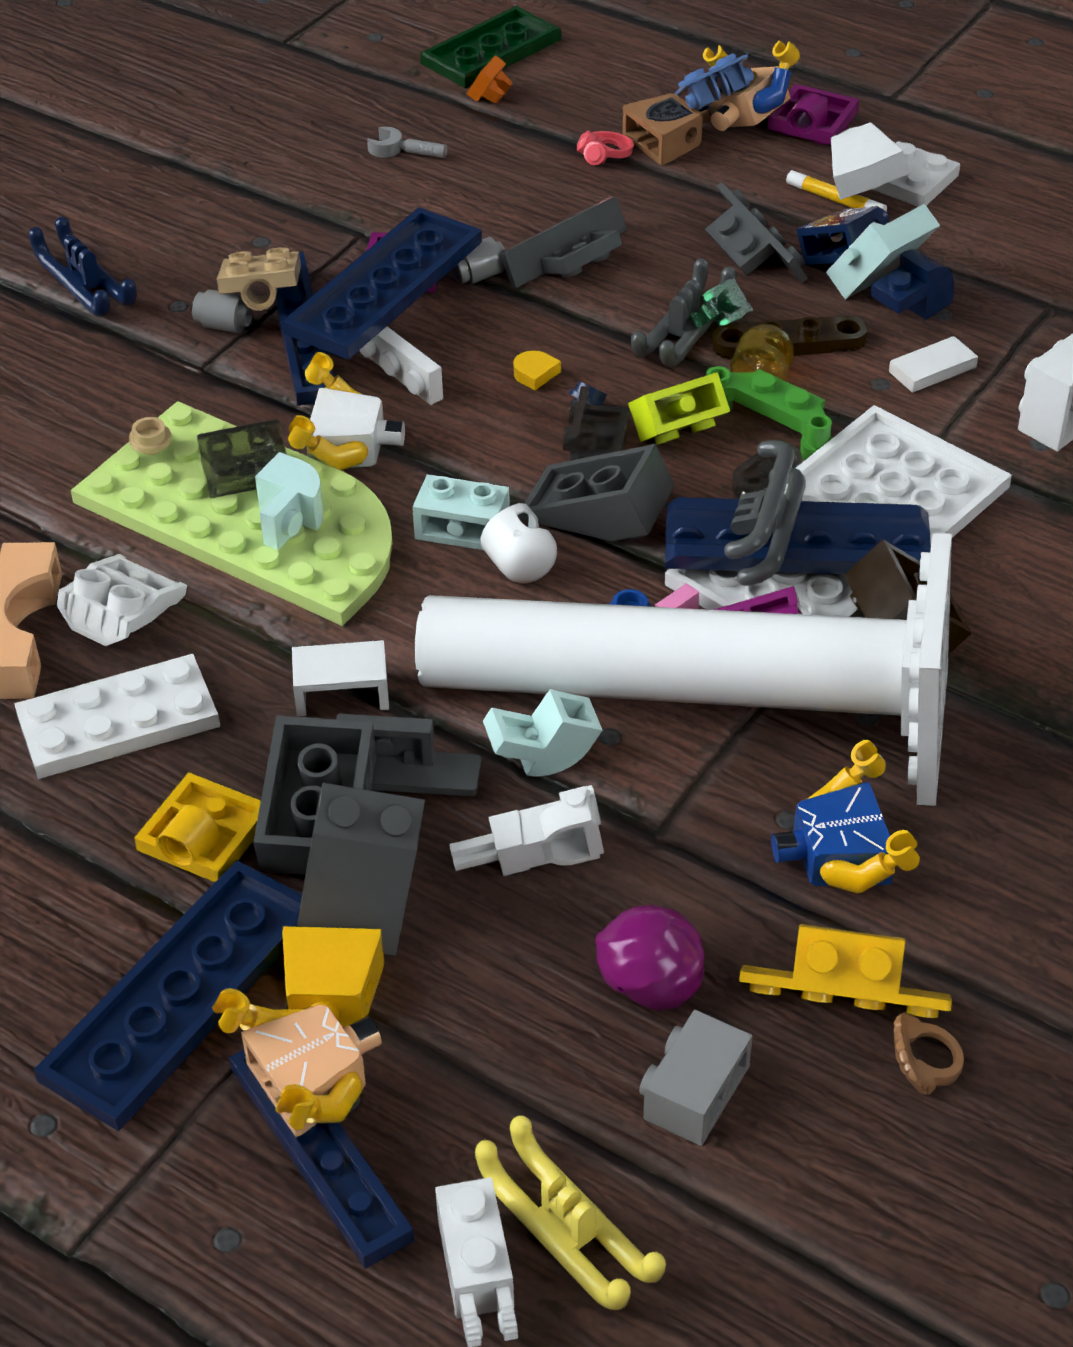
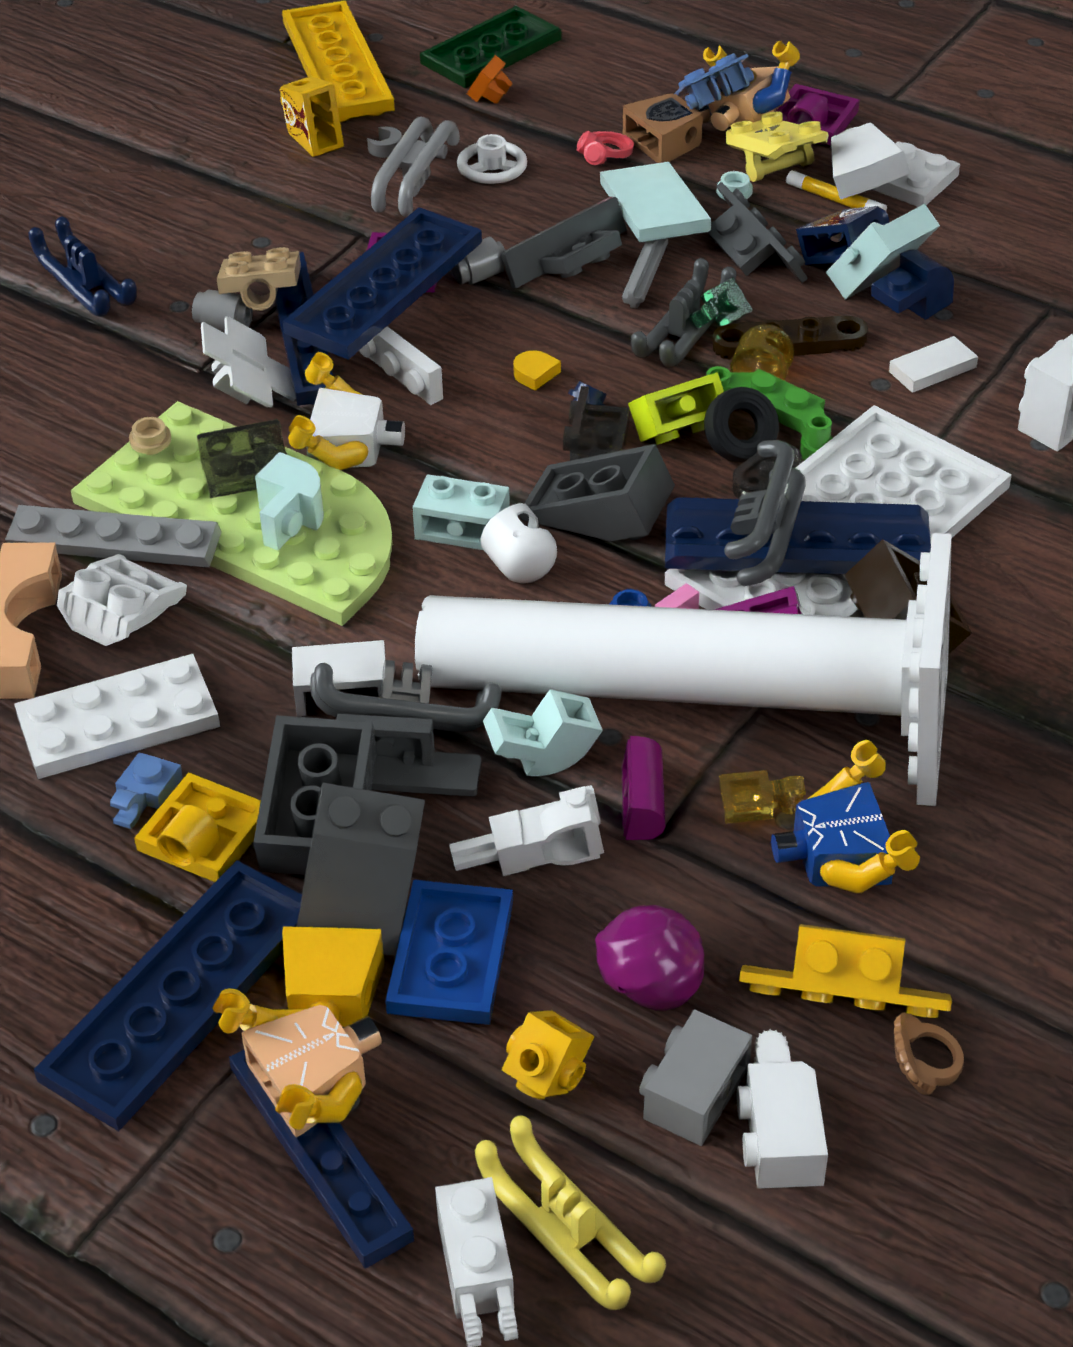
none -> light grey plate [5,505,221,567]
none -> medium blue plate [110,752,183,829]
none -> white piece [201,316,296,408]
none -> yellow torso [280,77,344,157]
none -> yellow plate [282,0,395,122]
none -> dark grey piece [310,660,501,732]
none -> light grey piece [371,117,460,217]
none -> blue plate [385,880,513,1025]
none -> white piece [457,134,527,184]
none -> yellow brick [501,1010,595,1100]
none -> light aqua tile [600,162,711,242]
none -> magenta brick [621,736,665,840]
none -> light grey axle [622,238,668,309]
none -> black tyre [704,387,779,462]
none -> light aqua plate [717,171,753,201]
none -> clear yellow plate [719,770,806,824]
none -> light yellow shield [726,112,829,182]
none -> white hinge [737,1029,828,1189]

